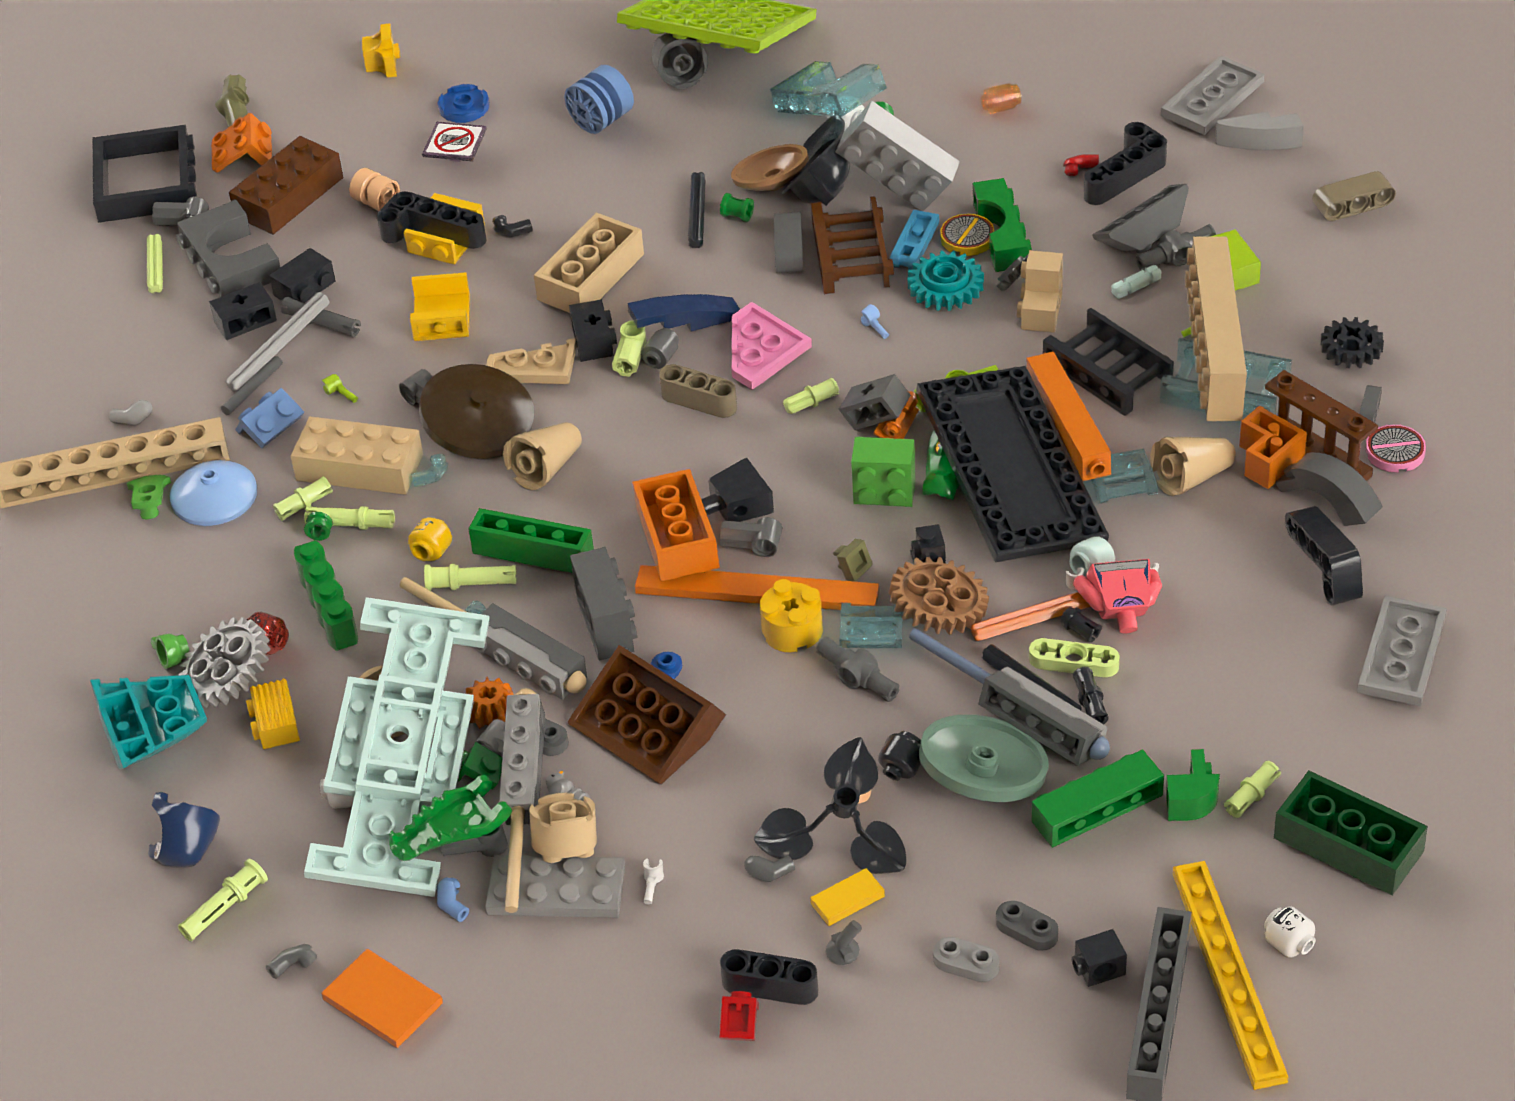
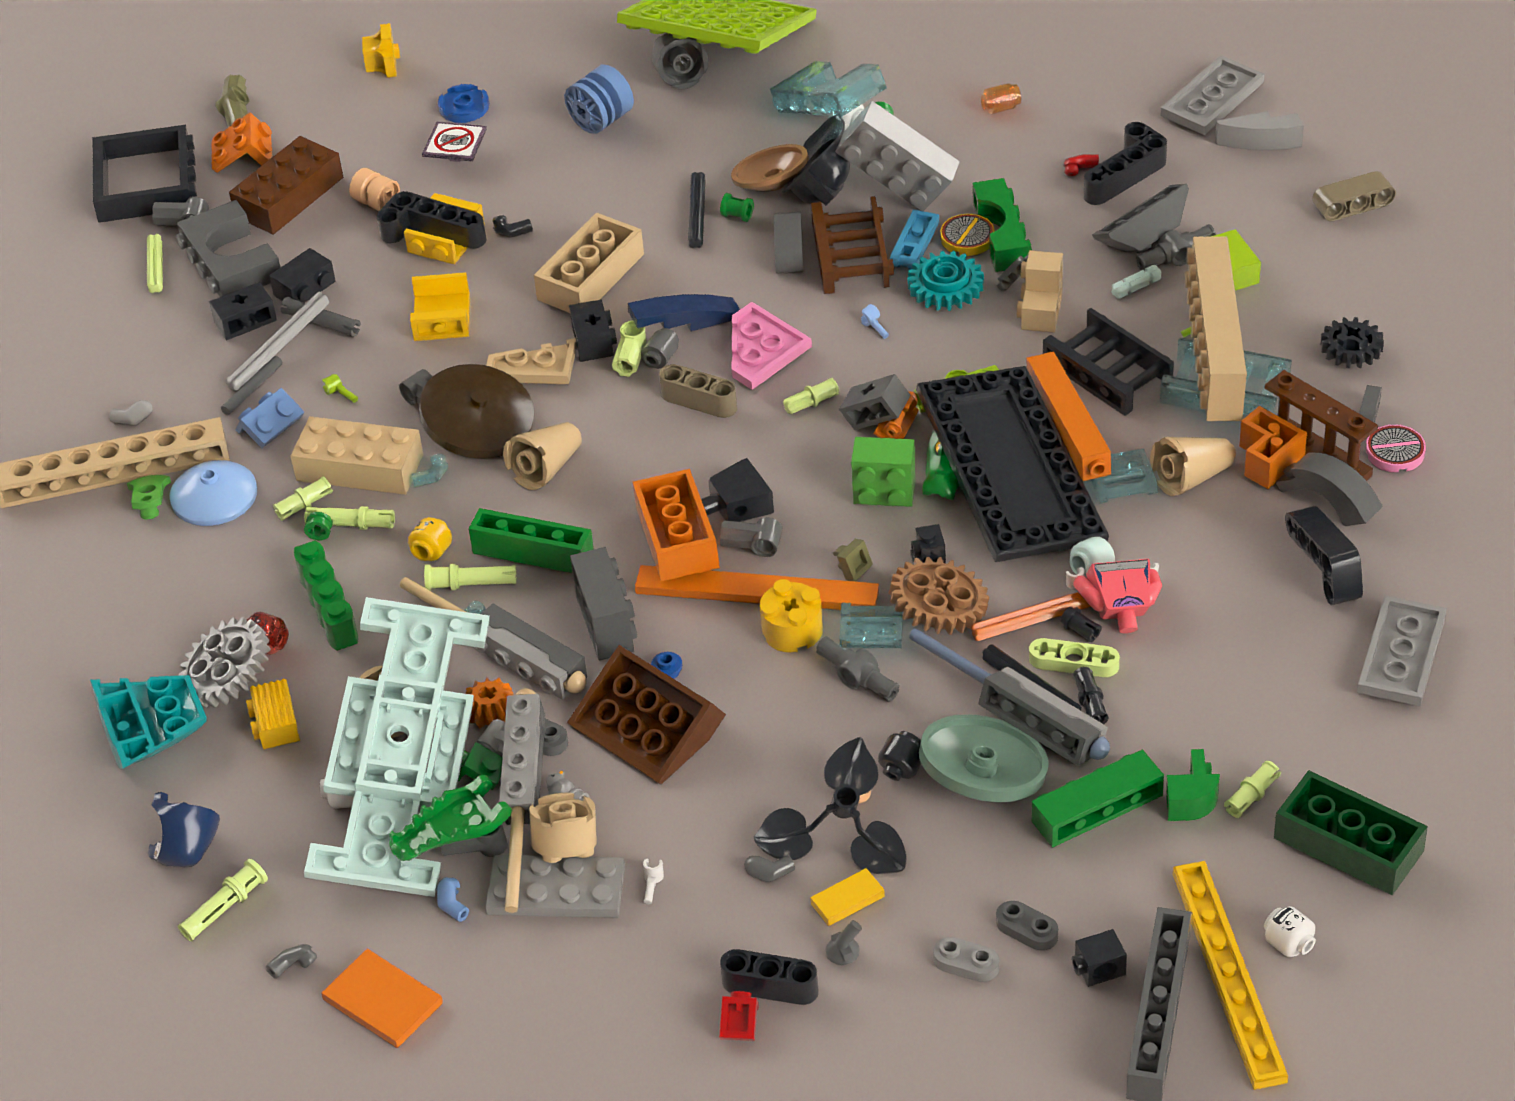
bright green piece [151,633,189,669] -> none

